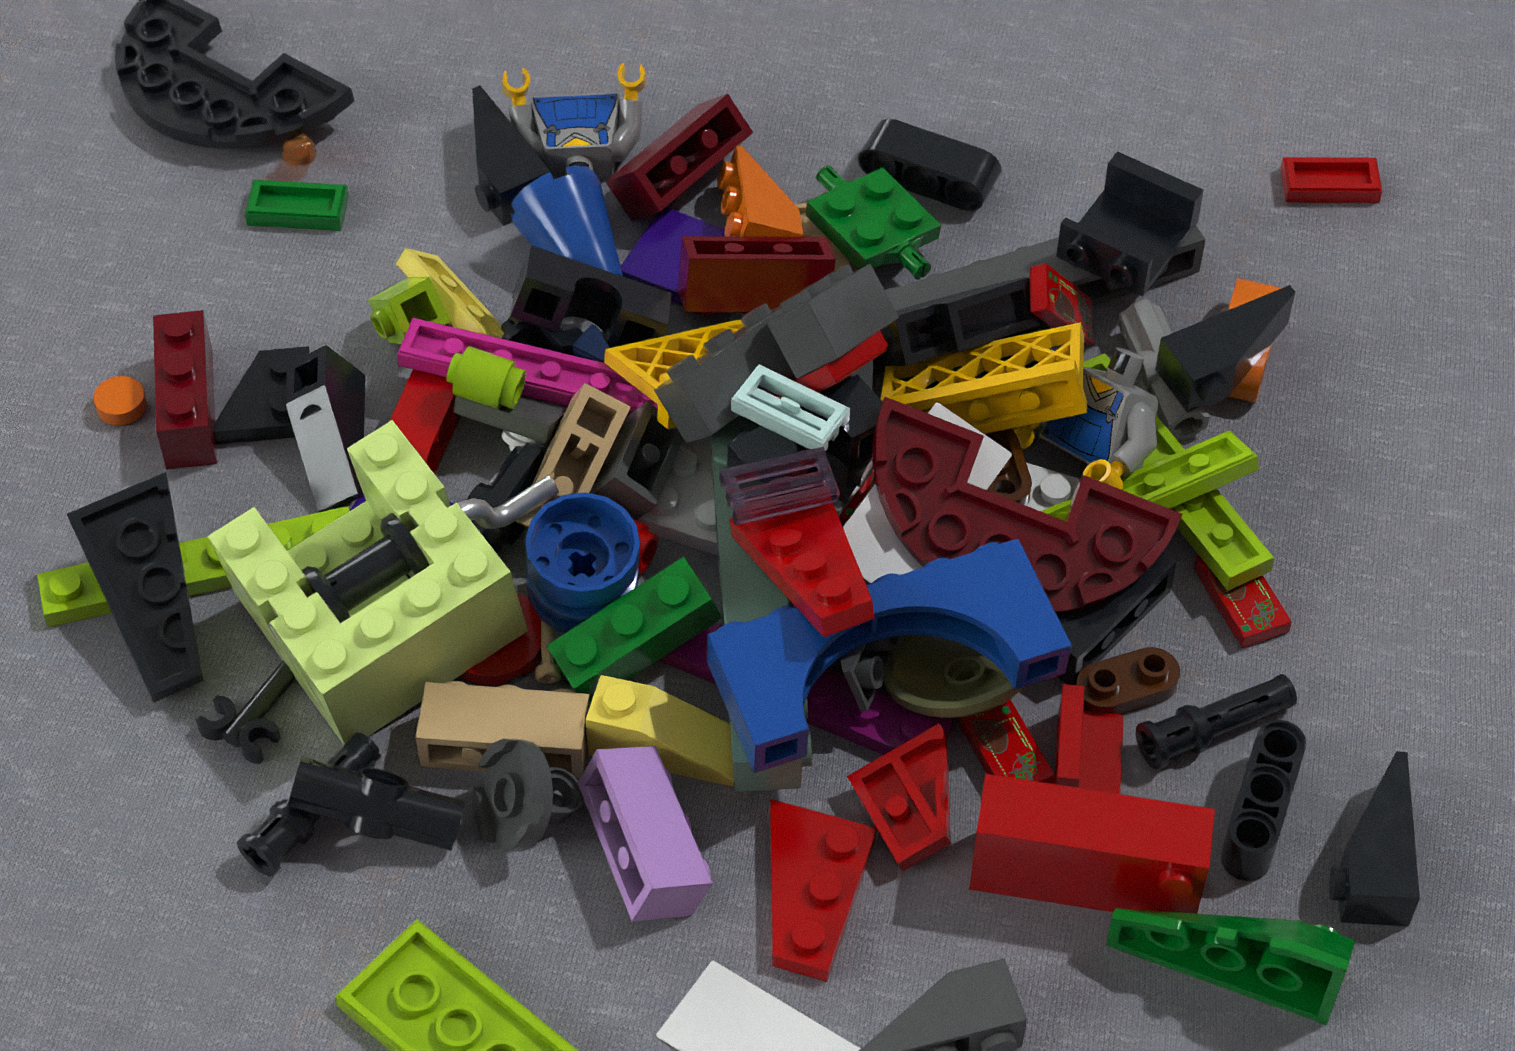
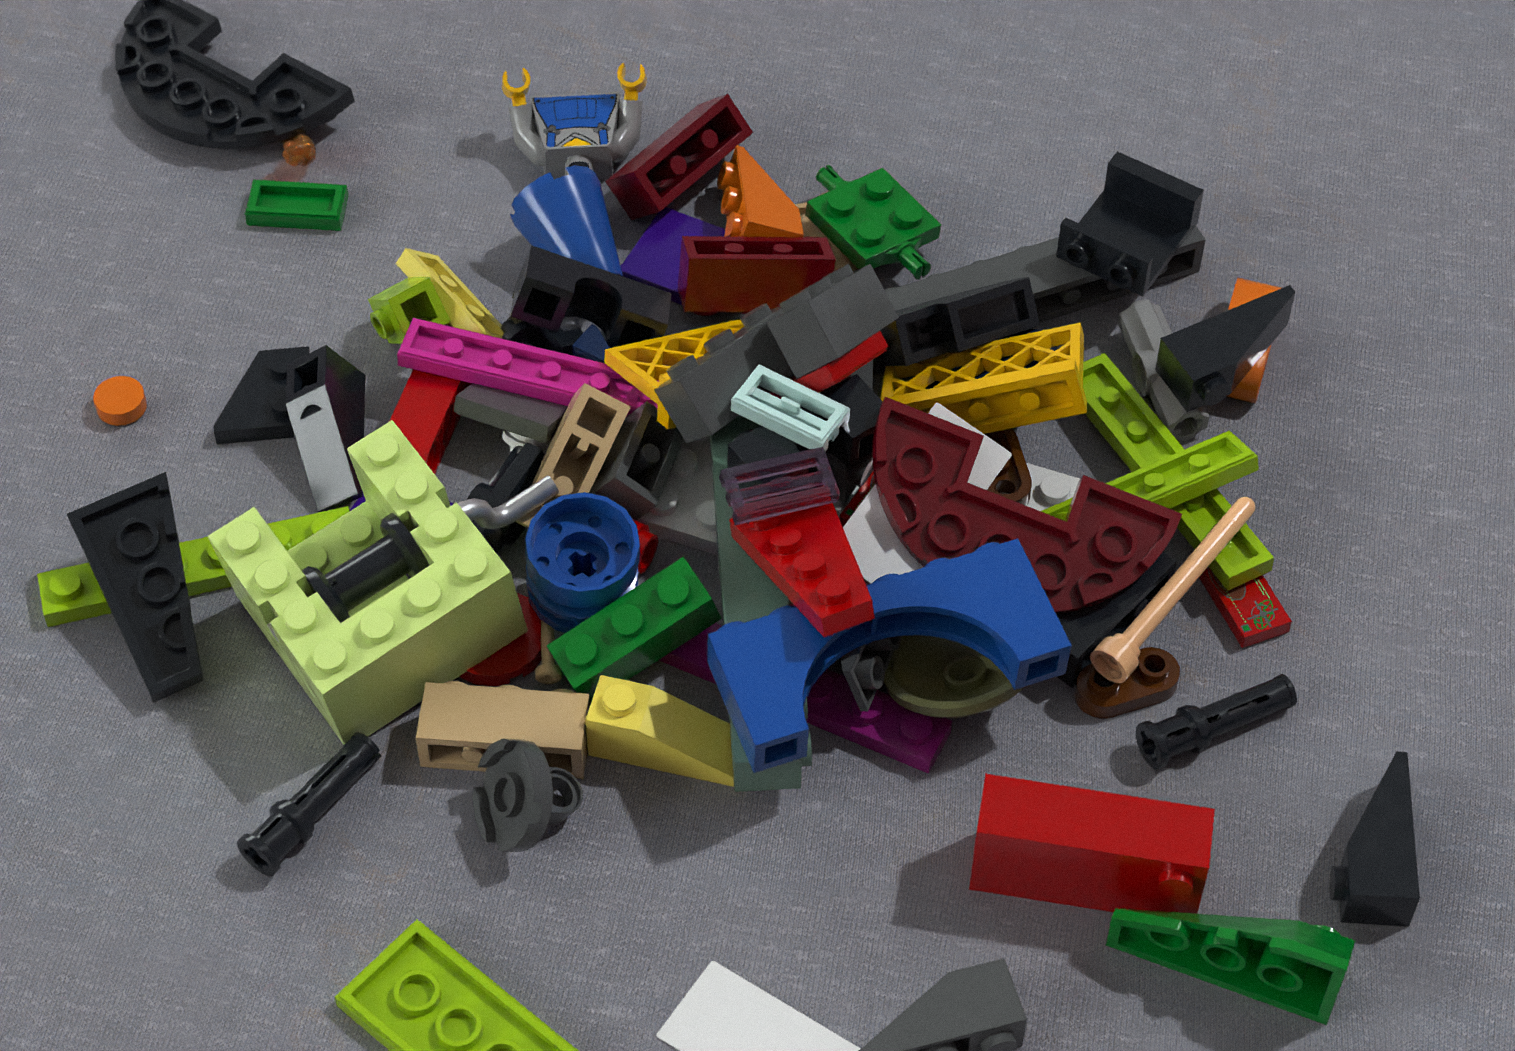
dark red brick [153,310,217,470] -> none
black bar [196,661,296,764] -> none
black piece [287,756,465,851] -> none
lime brick [446,346,527,410] -> none
black slope [472,85,550,226] -> none
lavender brick [578,746,712,922] -> none
red wing [770,798,877,982] -> none
red wing [847,723,951,872] -> none
black beam [858,119,1002,211] -> none
red tile [956,699,1055,784] -> none
torso [1011,348,1159,490] -> none
red tile [1030,263,1093,346] -> none
red panel [1054,684,1124,794] -> none
black beam [1221,720,1306,881] -> none
red tile [1280,157,1382,203] -> none
none -> light nougat piece [1090,497,1255,683]

